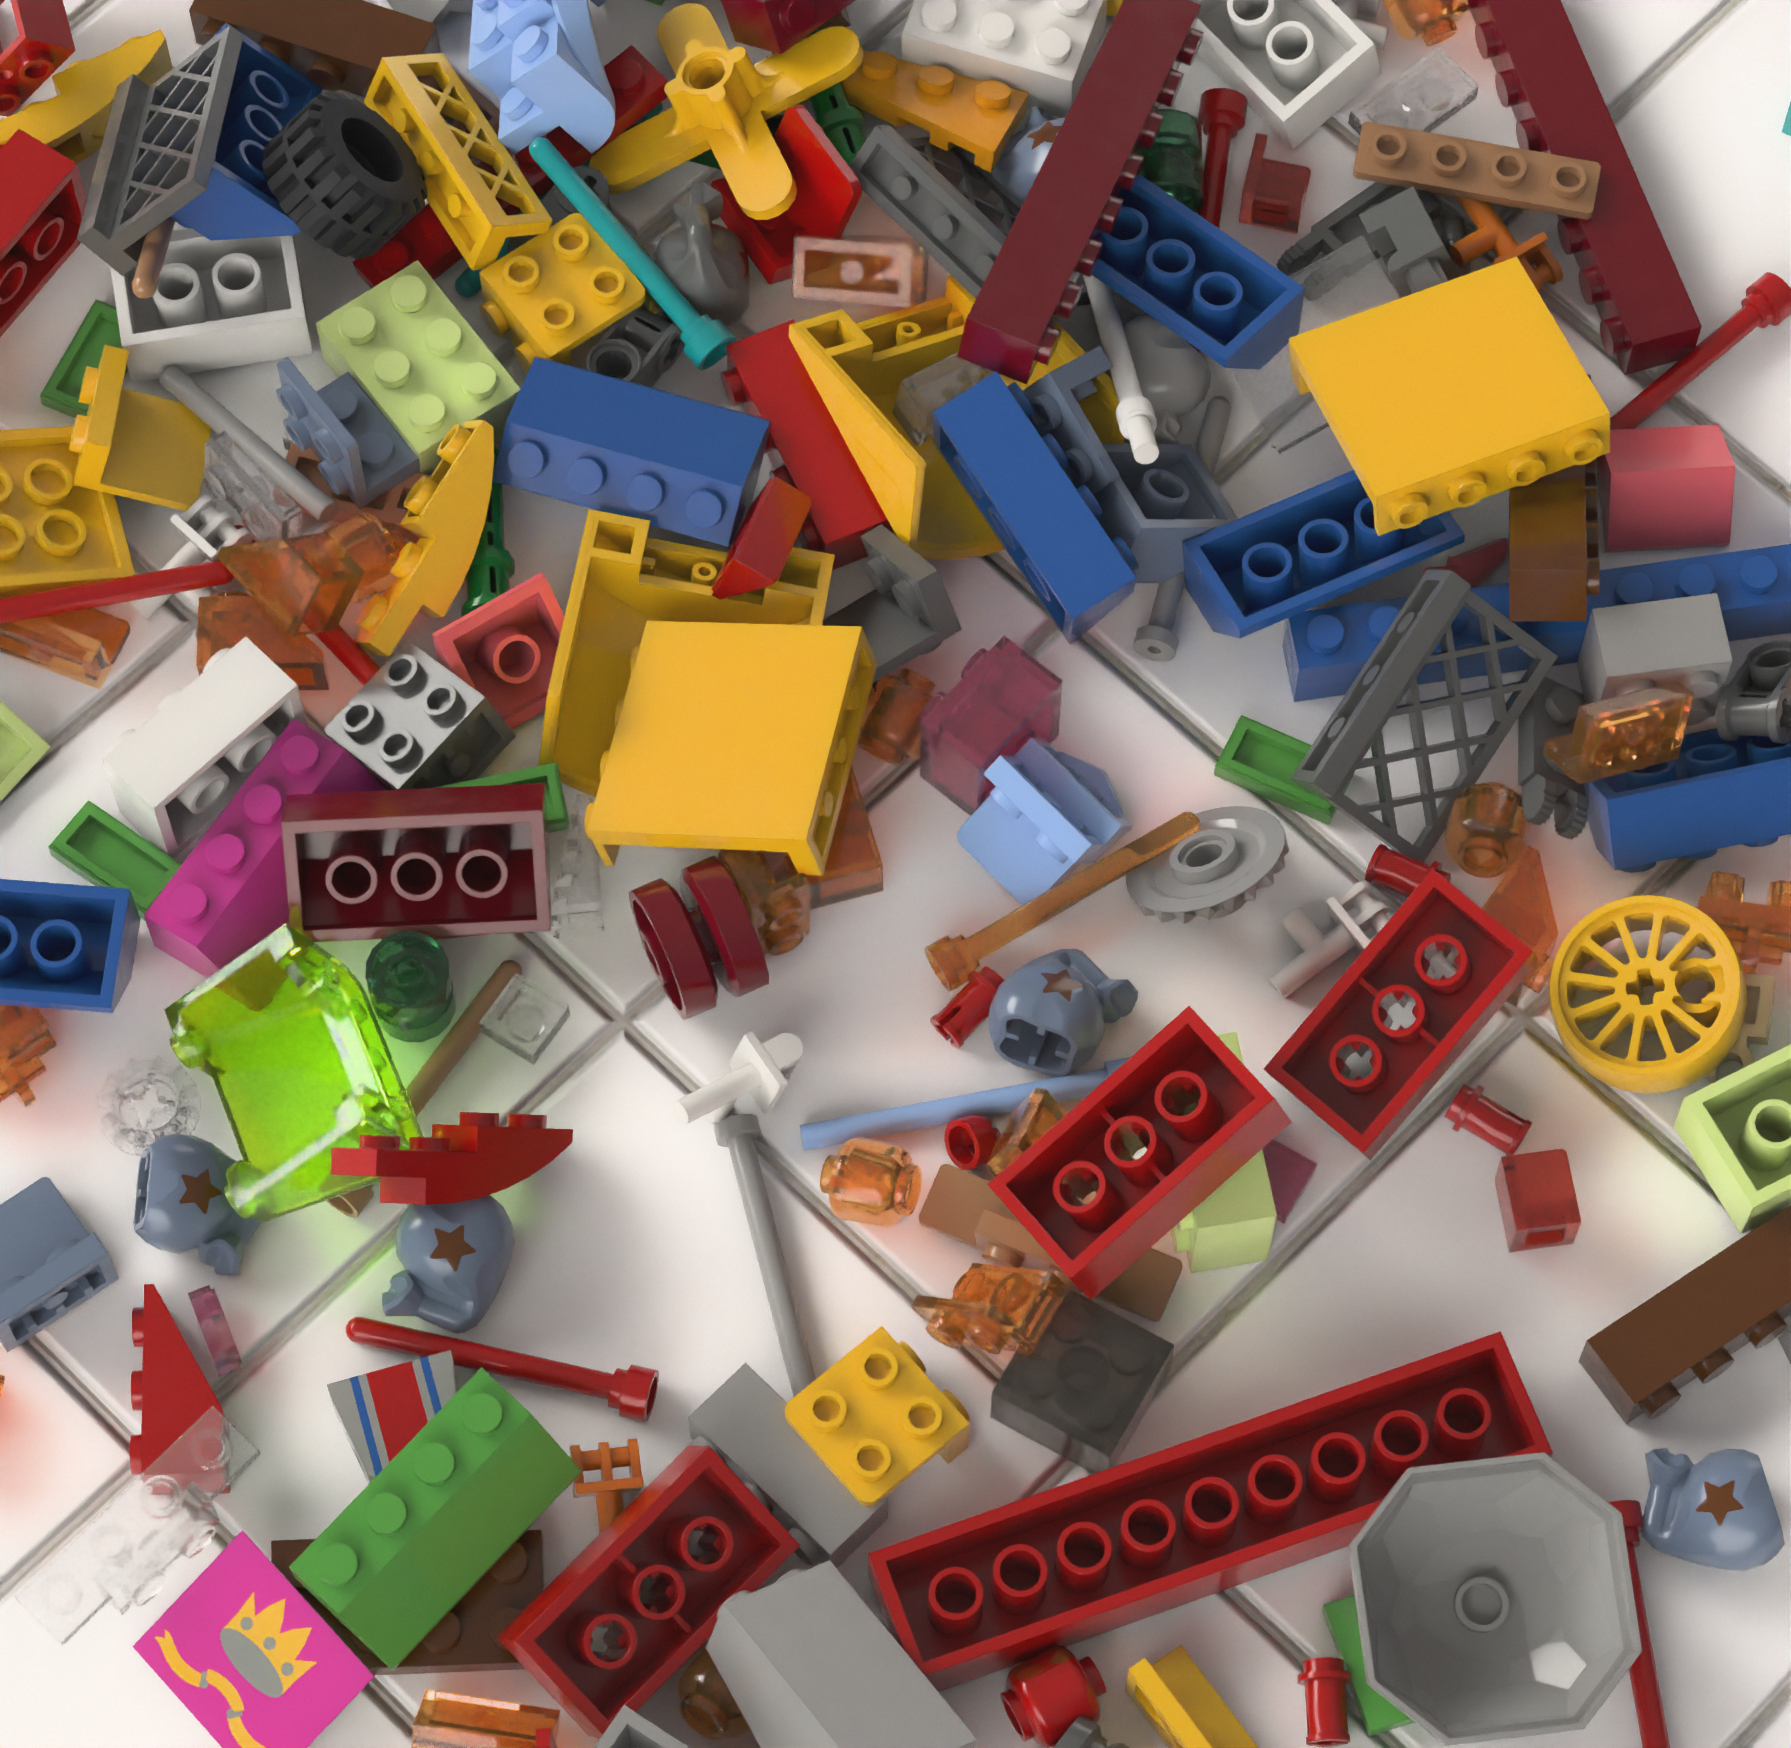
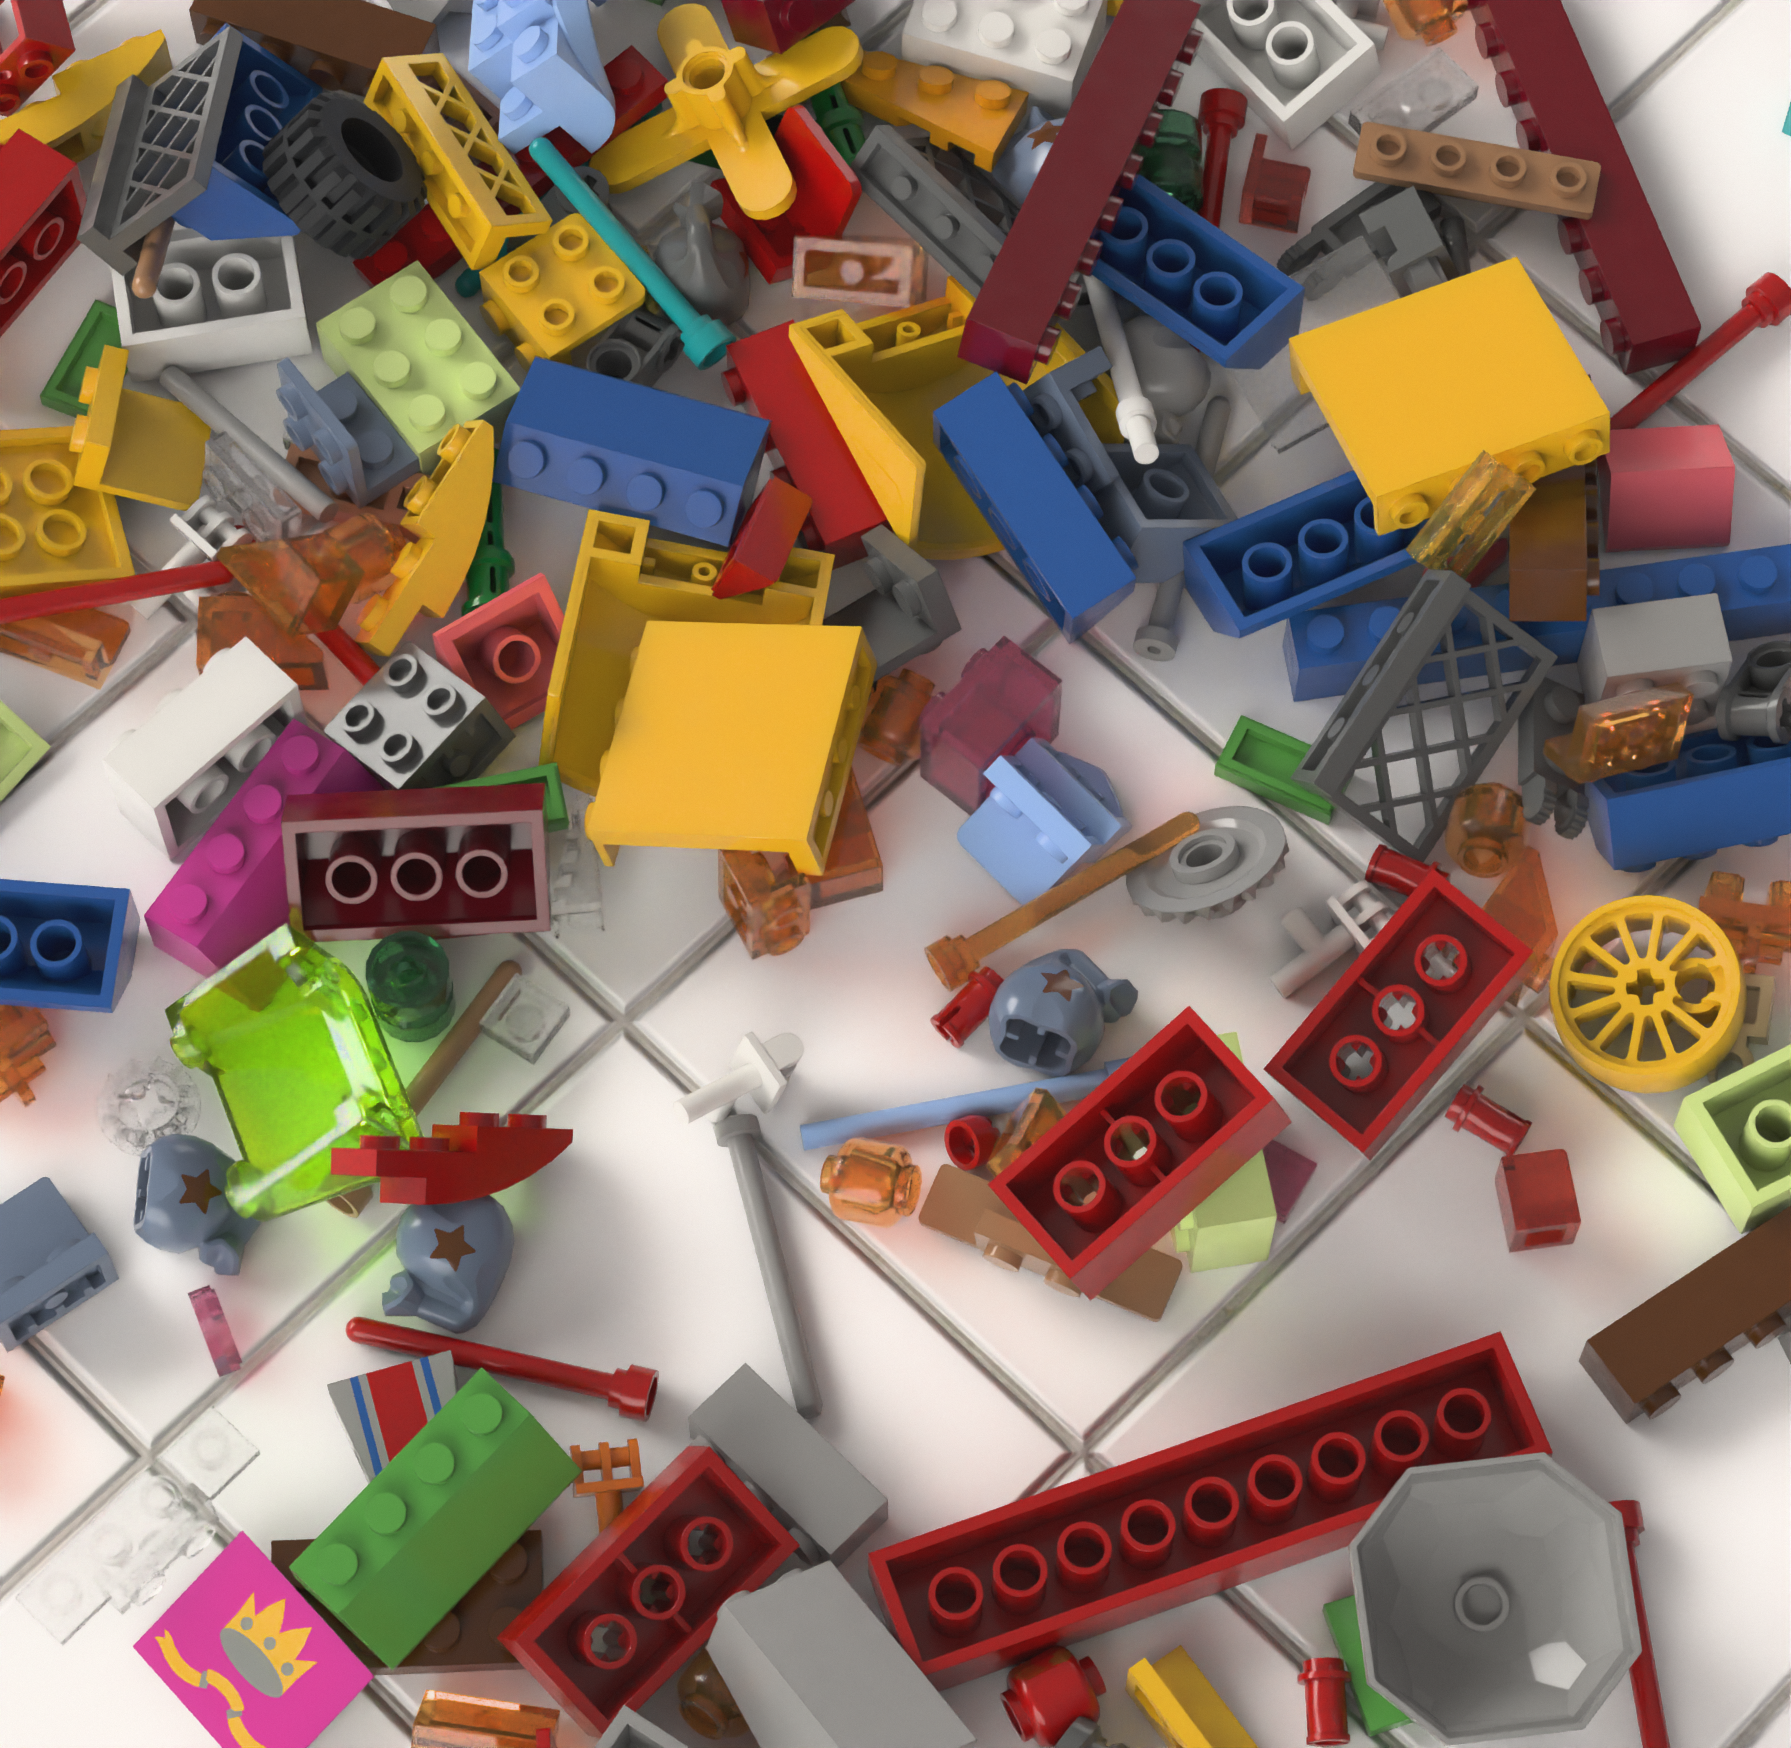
bright green tile [48,800,182,921] -> none
red slope [129,1284,231,1496] -> none
dark red wheel [628,855,769,1020] -> none
yellow bracket [785,1326,970,1507] -> none
clear slope [892,352,994,446] -> none
clear orange bracket [911,1263,1070,1355] -> none
clear smoke brick [990,1282,1174,1474] -> none
orange arm [1449,196,1563,293] -> none
sand blue piece [1641,1448,1785,1571] -> none
none -> clear yellow tile [1405,449,1536,580]

